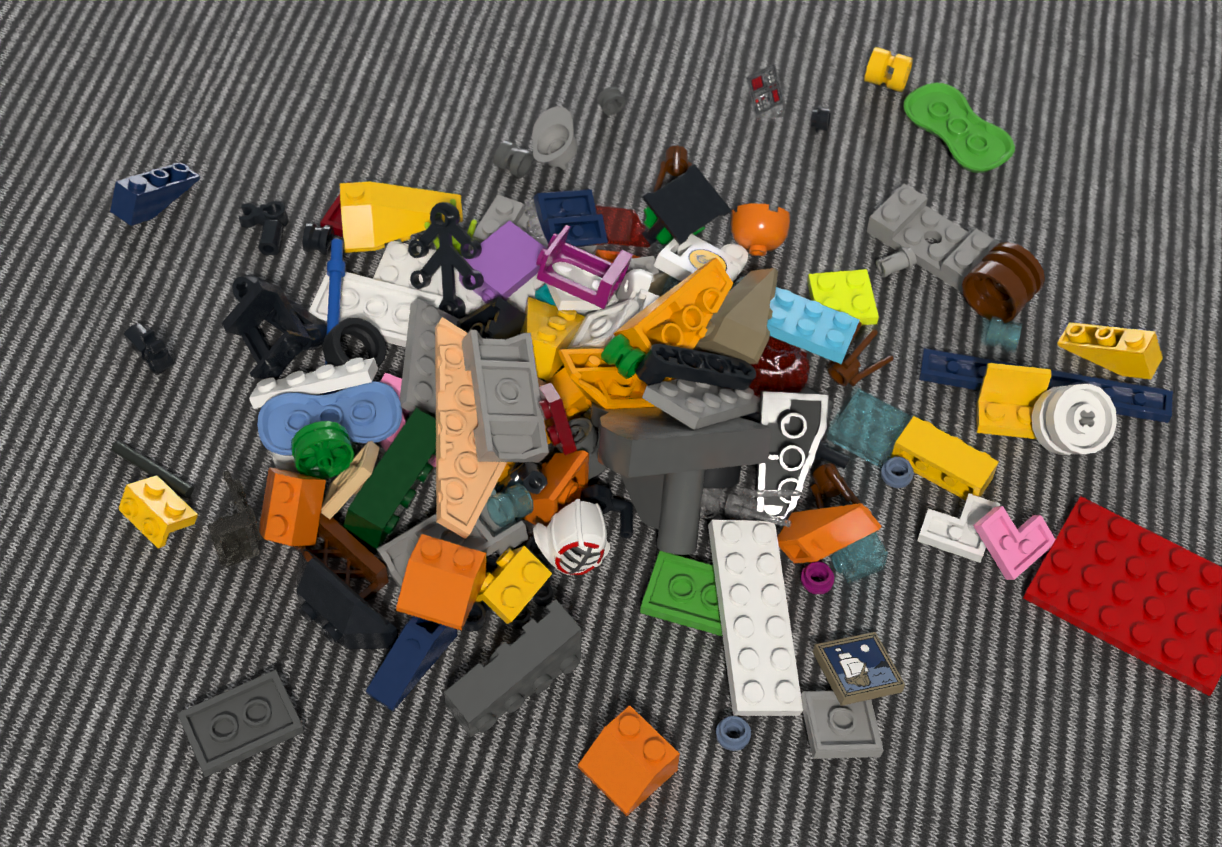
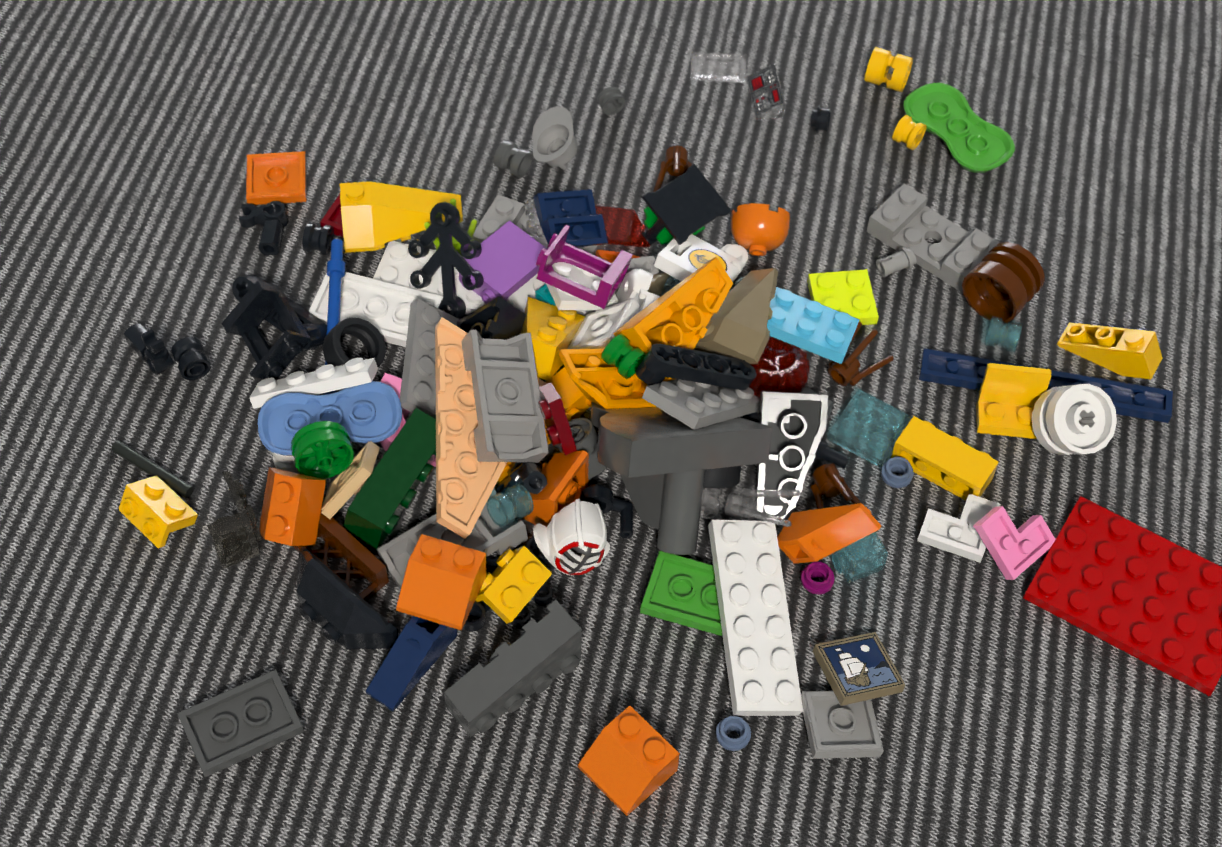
dark blue slope [110,162,200,226] -> none
none -> black wheel [171,337,211,380]
none -> orange plate [246,151,306,205]
none -> clear slope [690,52,747,83]
none -> yellow wheel [892,115,927,150]

